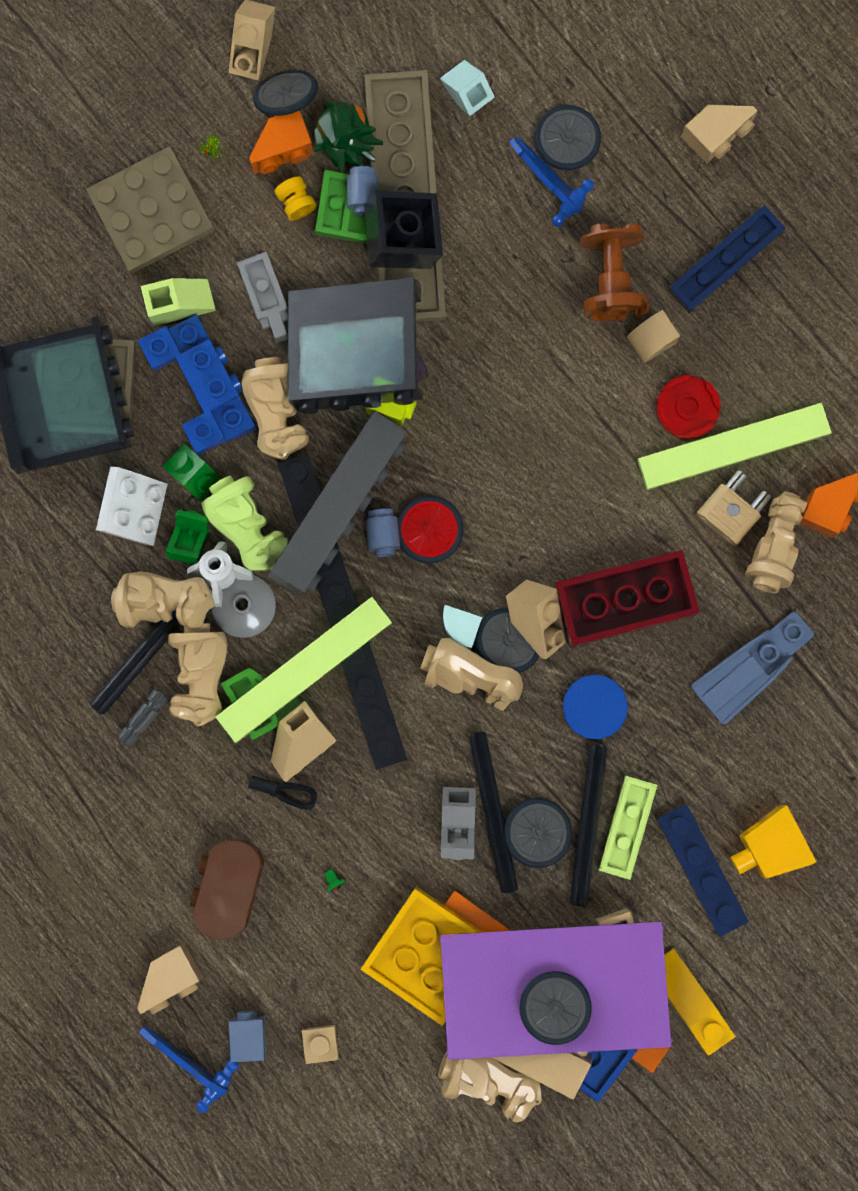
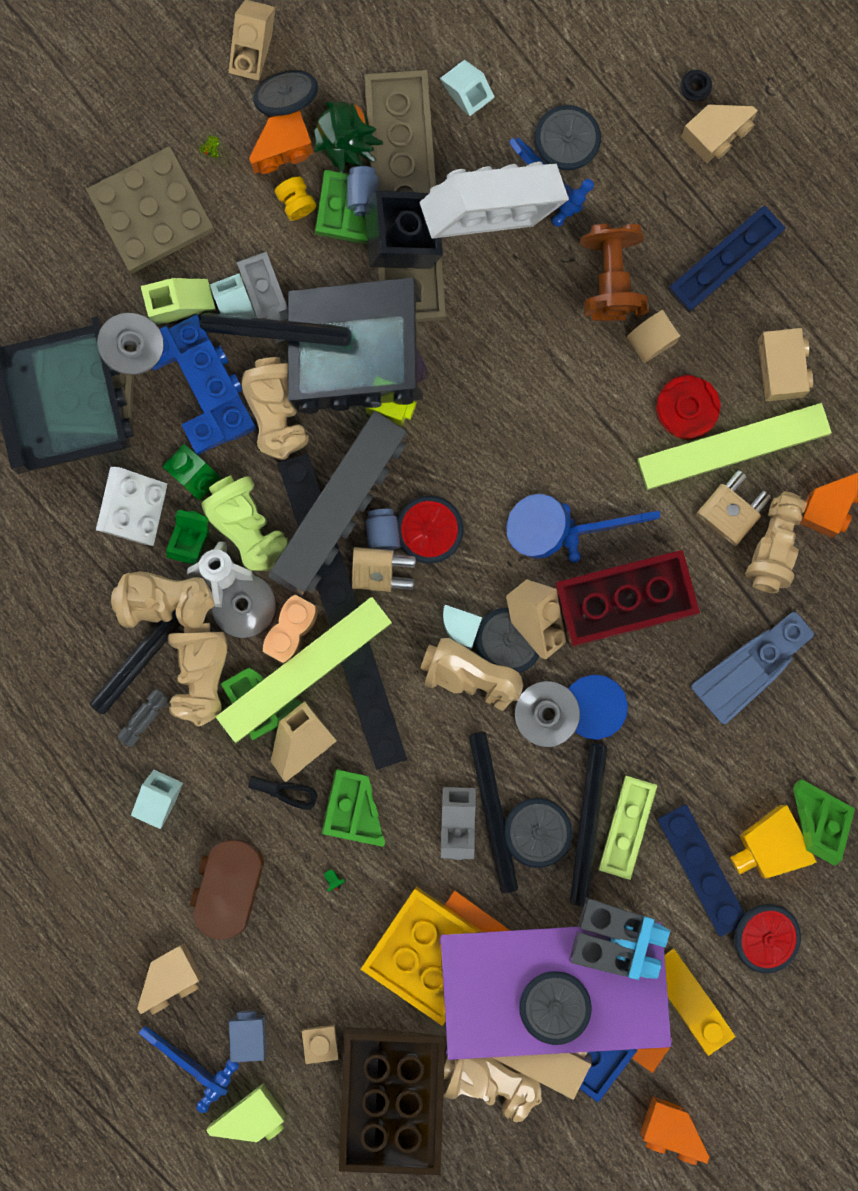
none -> light grey dish [97,313,164,375]
none -> light aqua brick [131,770,183,829]
none -> black axle [200,313,352,346]
none -> yellowish green slope [206,1083,287,1142]
none -> light aqua brick [210,273,256,318]
none -> light nougat brick [263,595,318,664]
none -> bright green wing [321,769,385,847]
none -> dark brown slope [339,1027,445,1175]
none -> tan piece [352,547,416,592]
none -> white brick [420,162,569,238]
none -> tile [506,494,570,559]
none -> light grey dish [515,681,580,747]
none -> blue piece [562,503,661,563]
none -> dark grey hips [569,897,670,980]
none -> orange slope [640,1096,710,1165]
none -> black plate [680,70,712,102]
none -> red wheel [734,904,801,973]
none -> tan brick [758,328,813,402]
none -> bright green wing [793,779,855,866]

